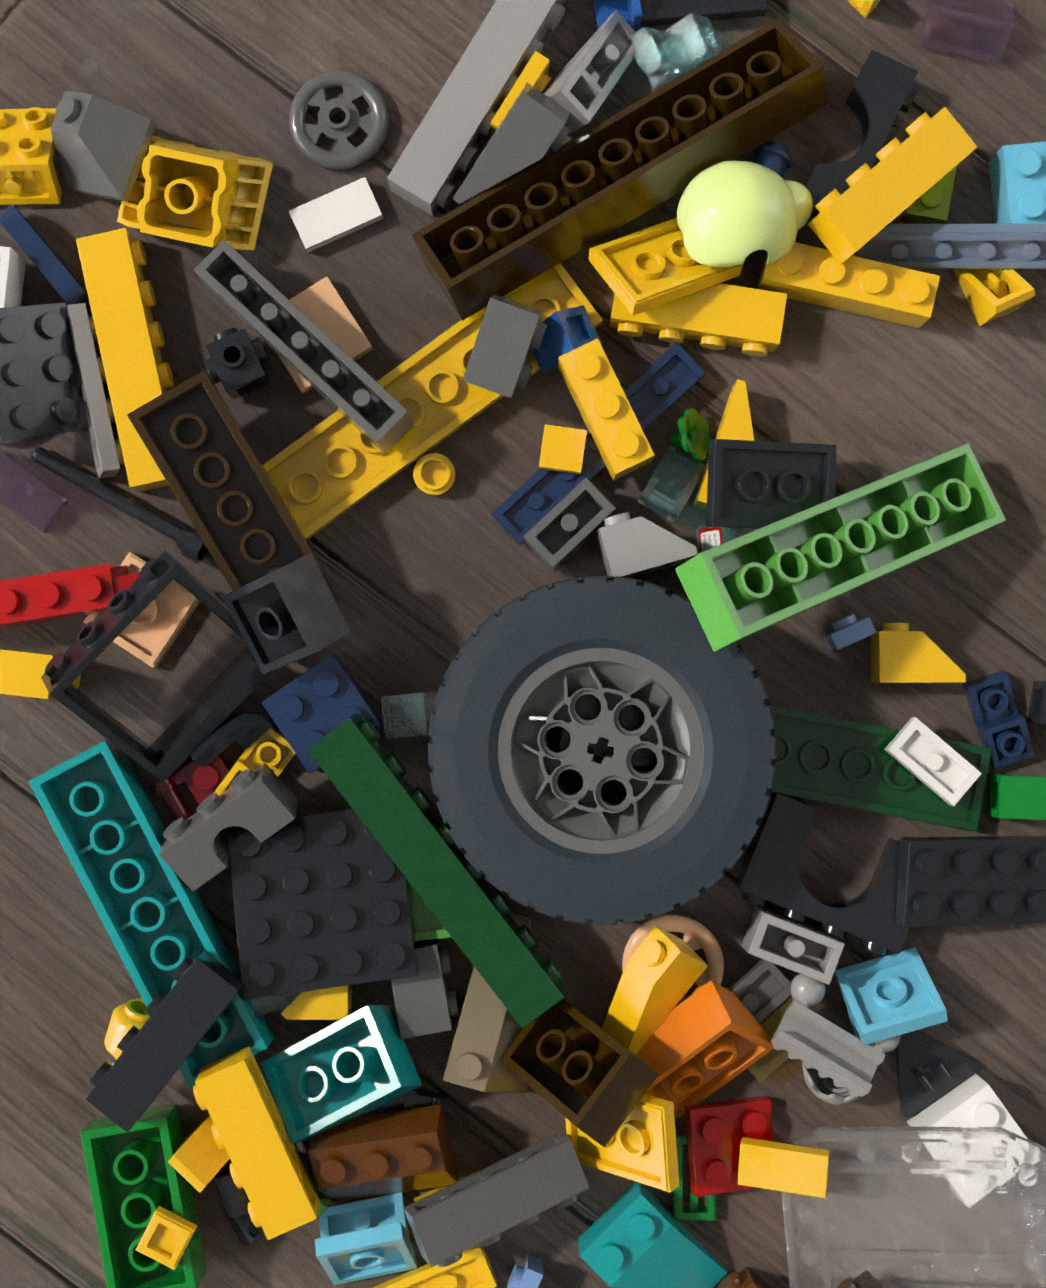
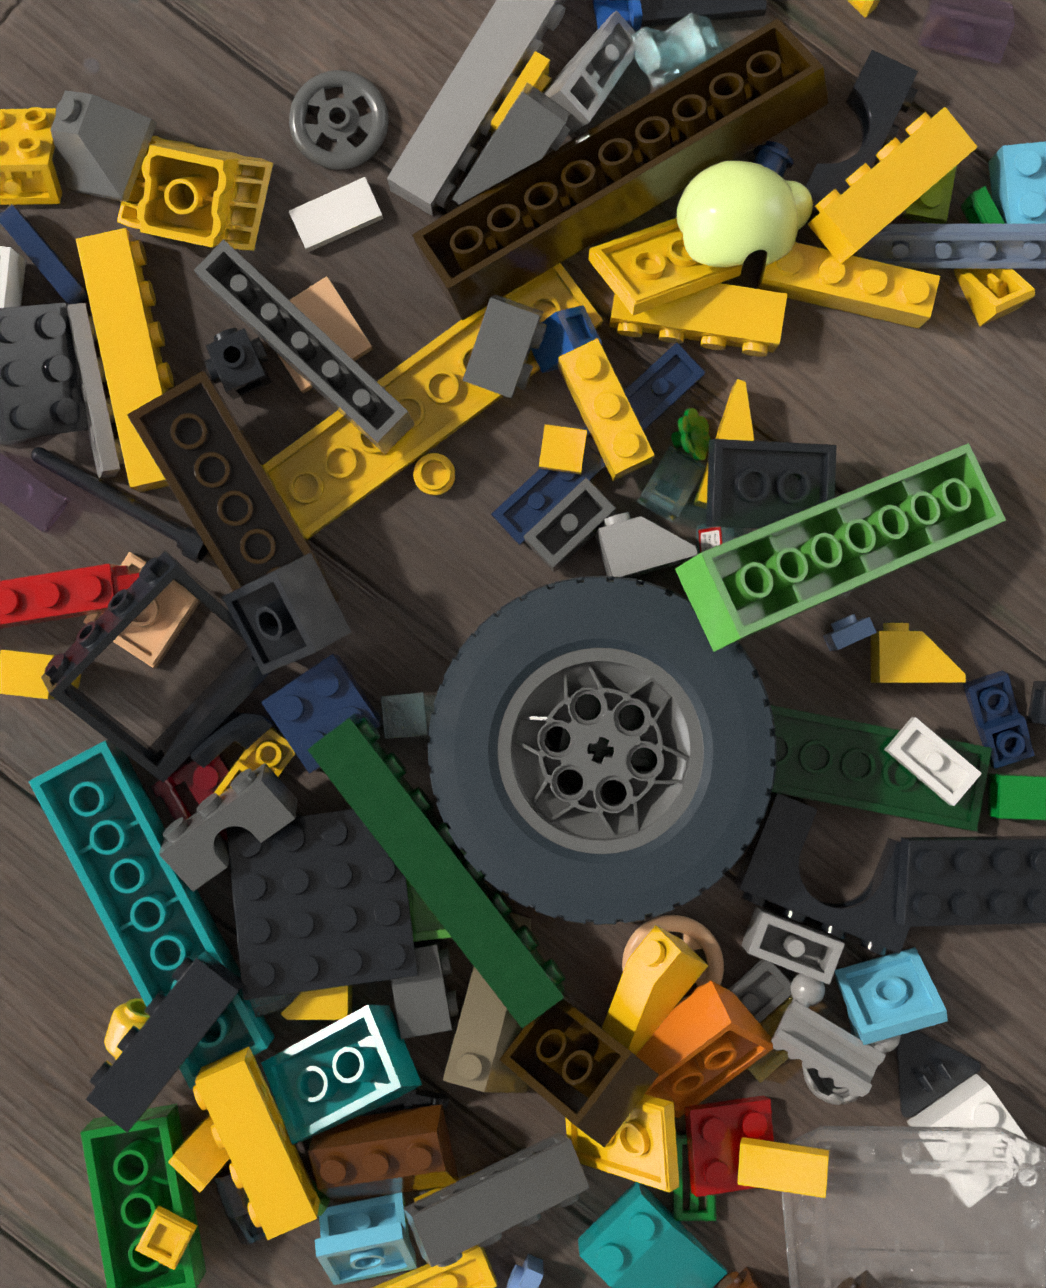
none -> green tile [961,186,1005,224]

